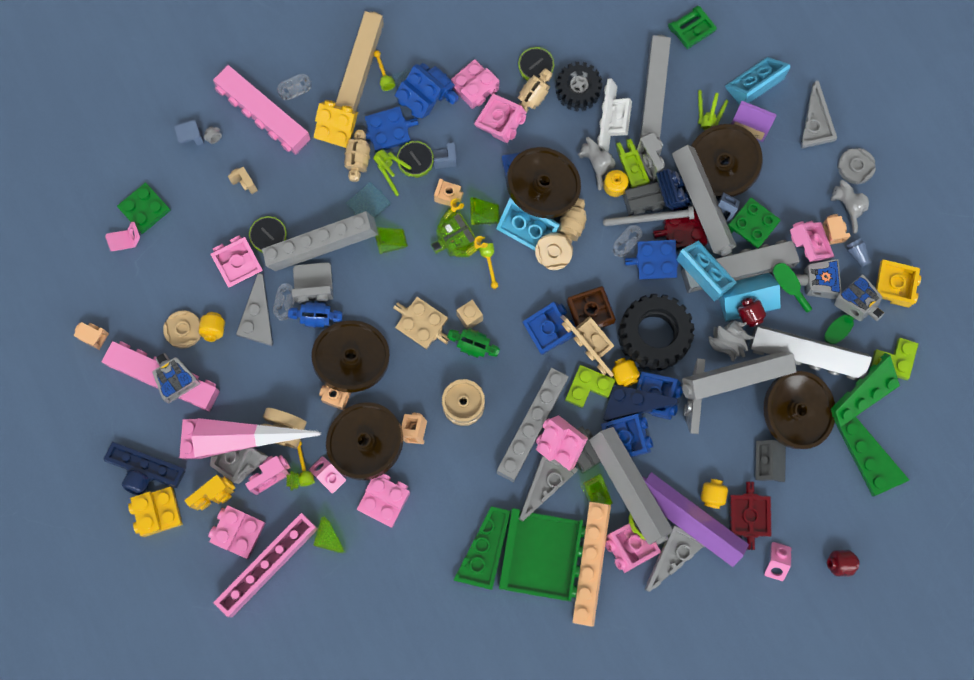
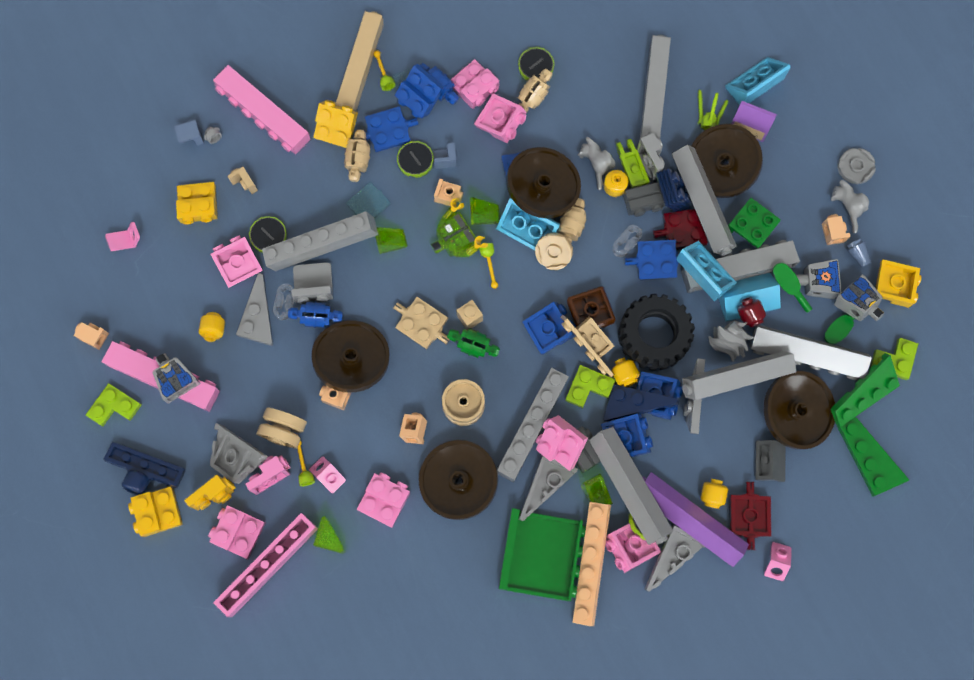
green plate [117,182,171,234] -> none
tan tile [163,310,201,349] -> none
bright pink plate [179,418,321,459] -> none
clear beam [277,74,311,100] -> none
clear neon green plate [286,471,299,491] -> none
dark brown dish [326,402,403,480] -> none
lime plant [373,150,411,196] -> none
green wing [453,506,510,590] -> none
black wheel [556,62,602,111] -> none
white bracket [597,79,632,152] -> none
light grey bar [603,206,694,226] -> none
green plate [668,6,717,49] -> none
sand blue panel [718,193,740,224] -> none
bright pink plate [790,221,834,262] -> none
light grey wing [801,81,837,148] -> none
dark red head [827,550,859,577] -> none
none -> lime plate [86,383,142,426]
none -> yellow plate [176,182,218,224]
none -> dark brown dish [419,440,498,520]

